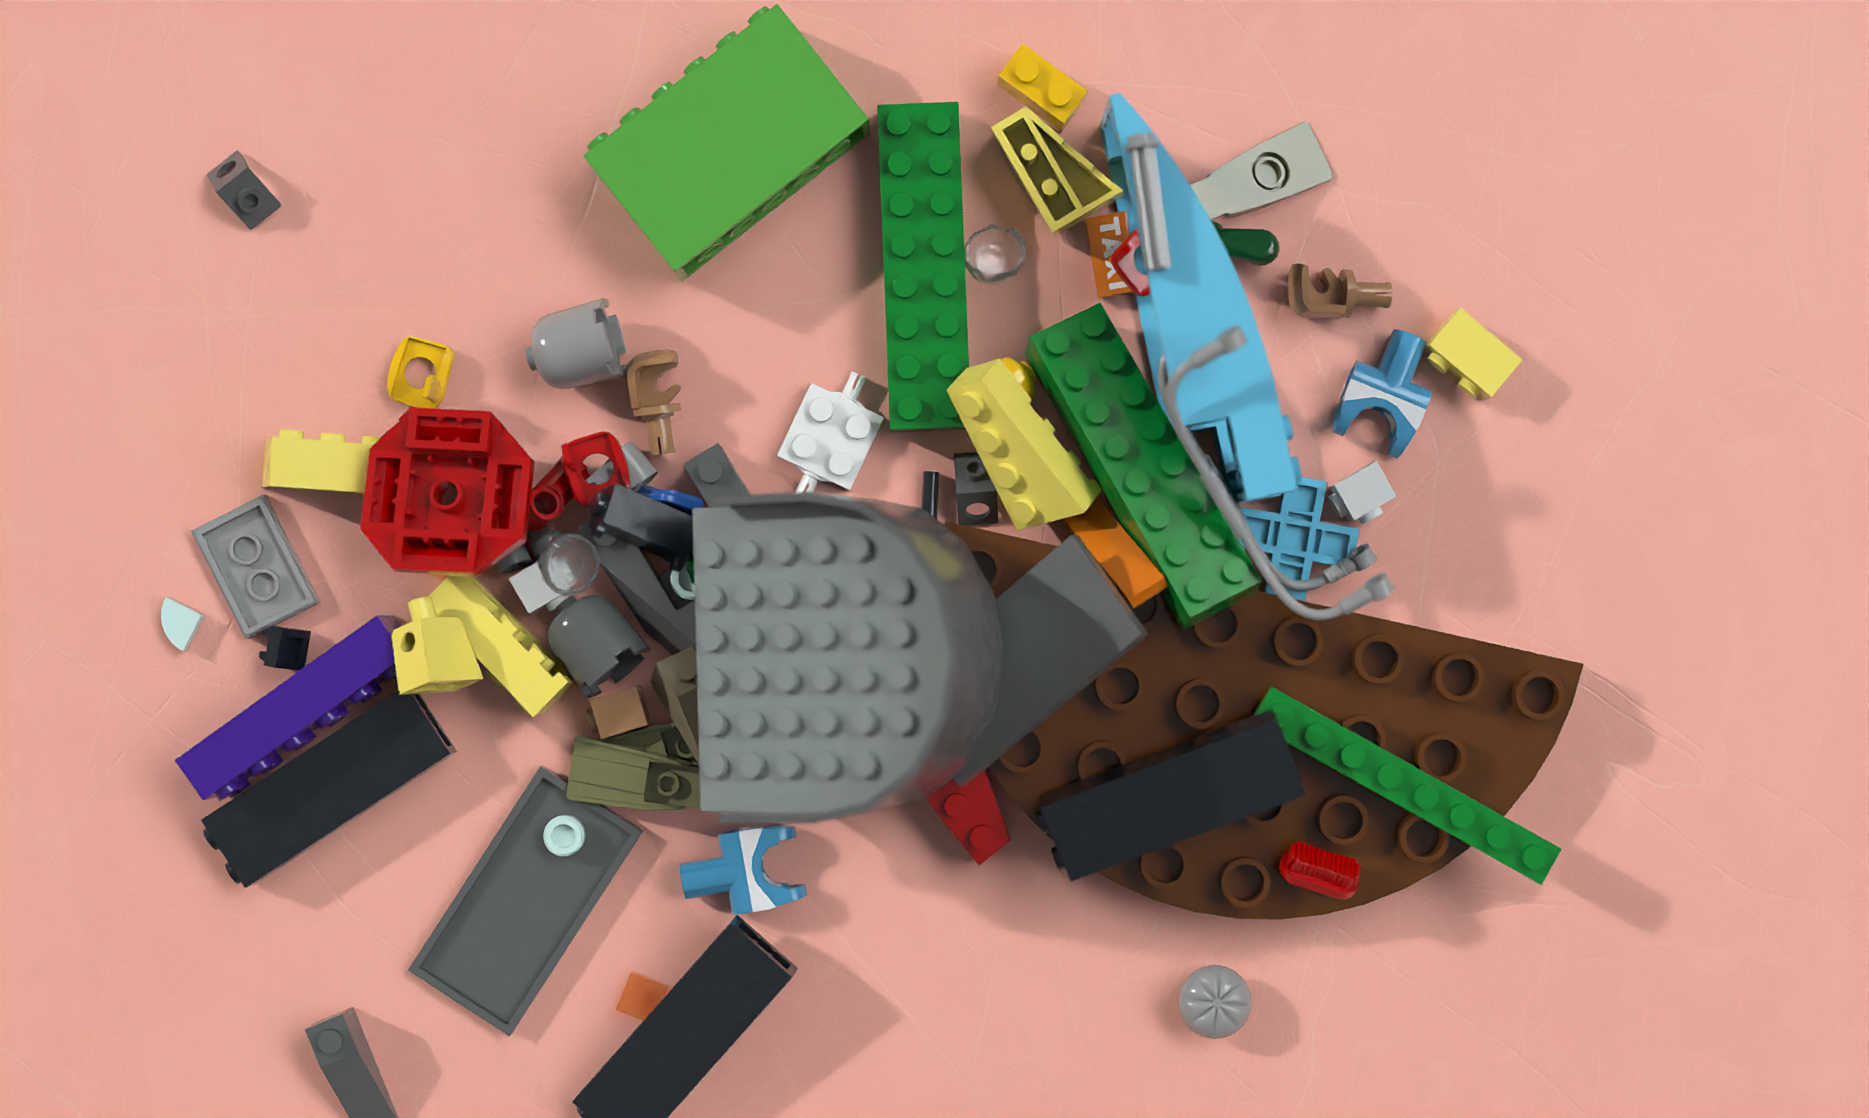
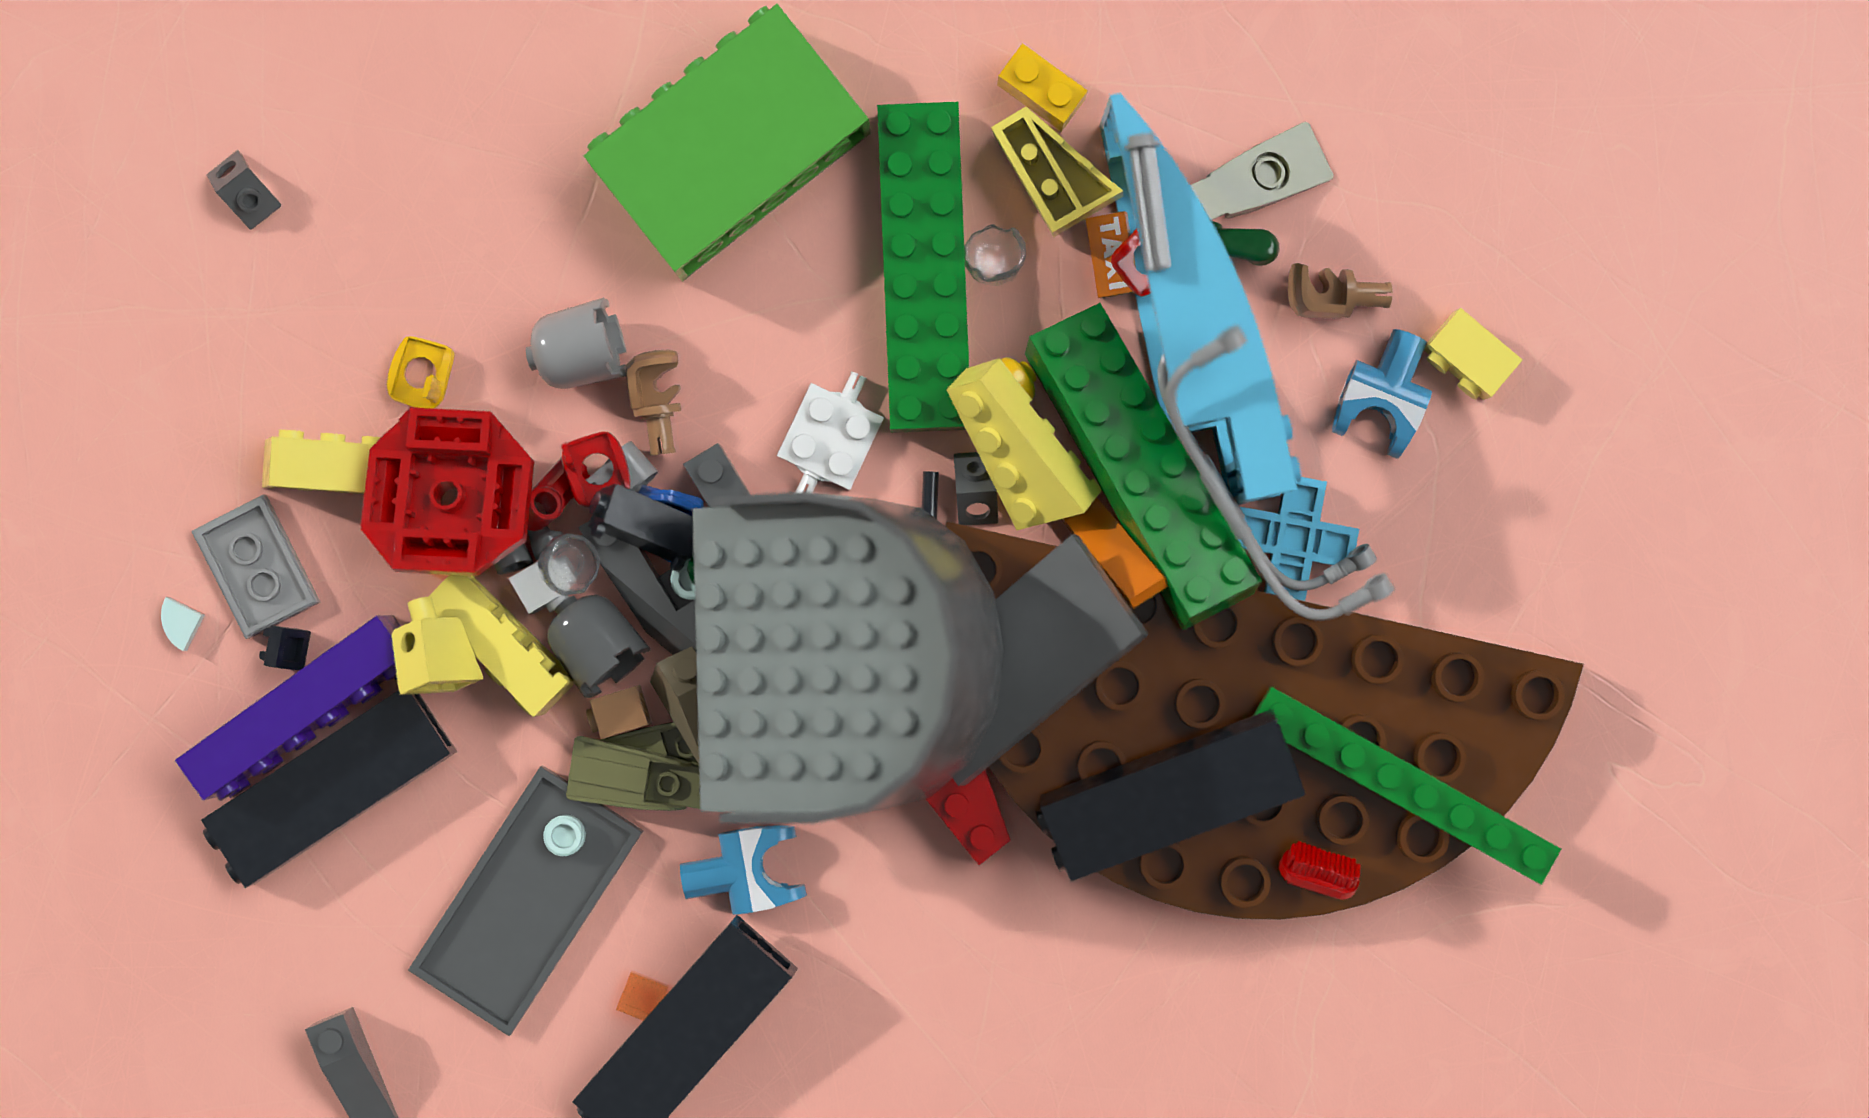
light grey piece [1179,965,1251,1039] -> none
white brick [1328,461,1397,524] -> none

